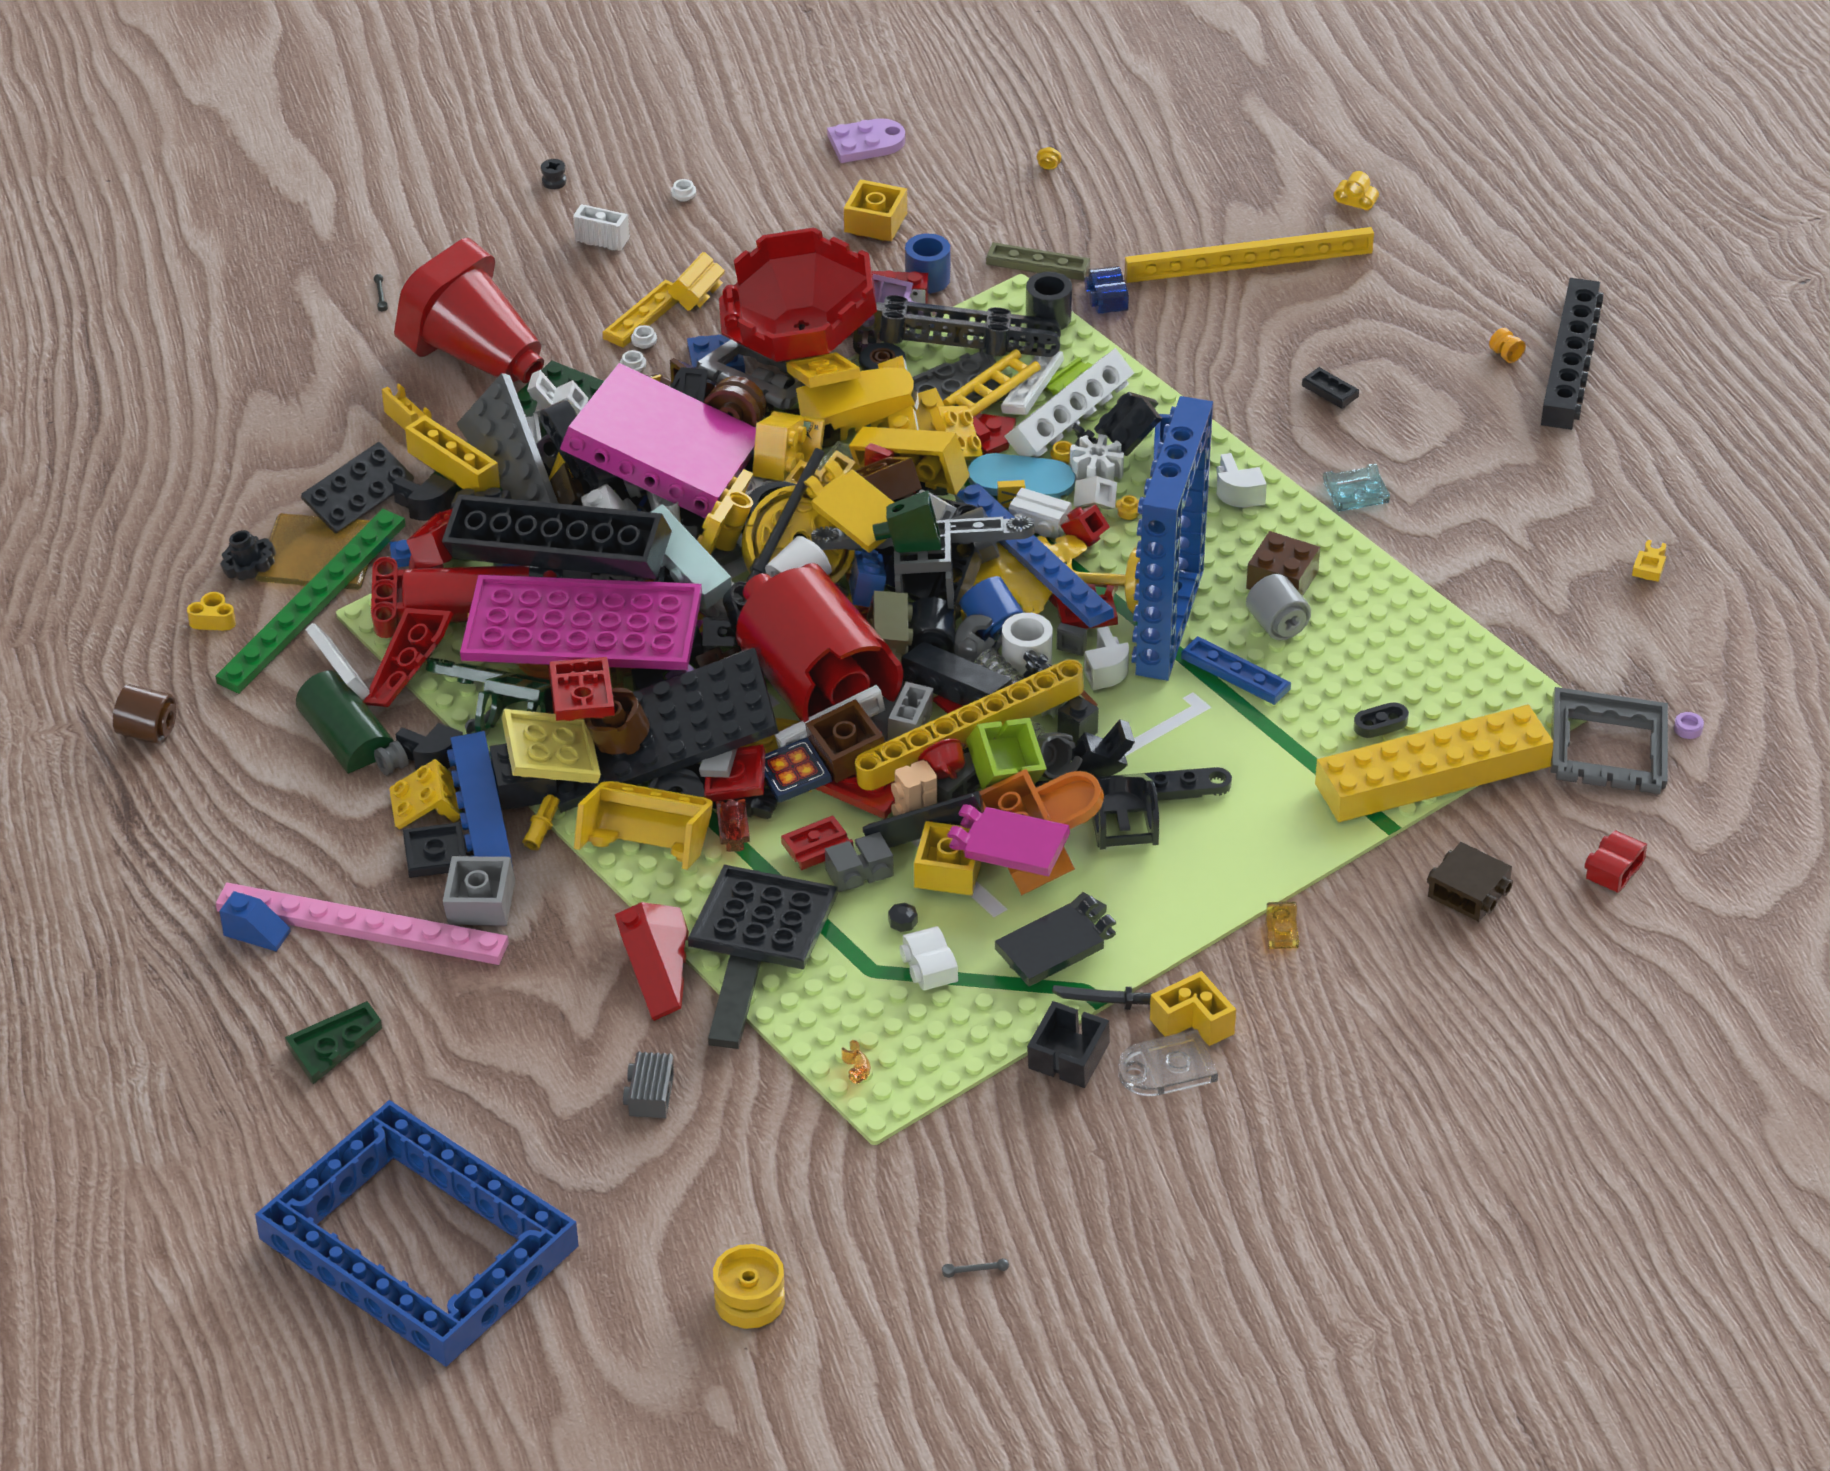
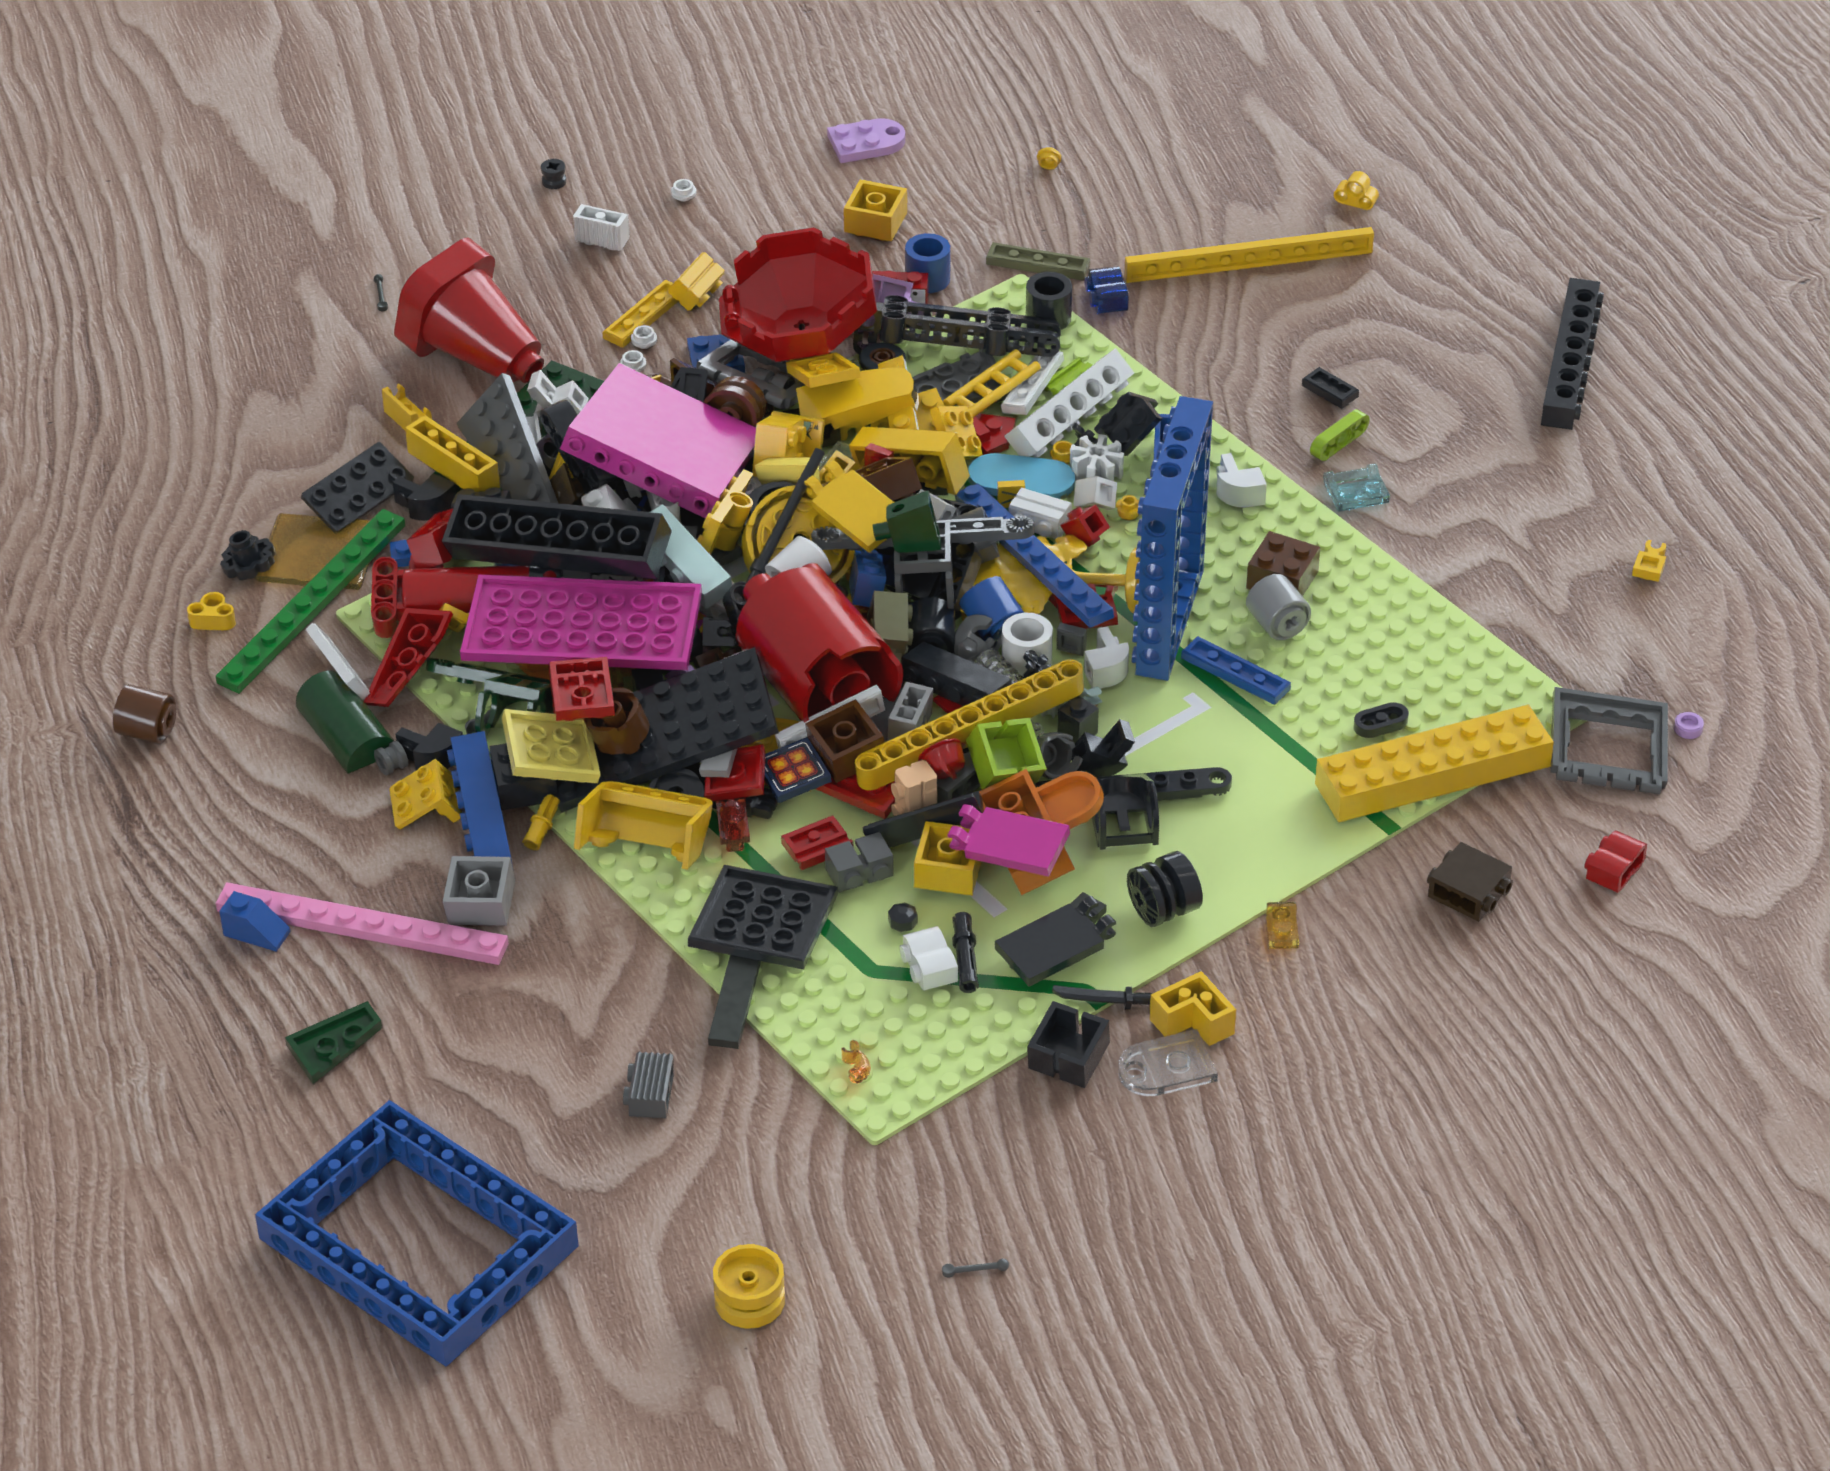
black plate [403,822,466,878] -> none
red wedge [614,902,689,1021] -> none
light orange wheel [1489,328,1526,363] -> none
none -> yellow tile [439,603,469,632]
none -> light yellow brick [755,457,820,485]
none -> black pin [952,912,979,993]
none -> light aqua hand [1080,686,1102,705]
none -> black wheel [1127,851,1203,927]
none -> lime beam [1310,409,1370,461]

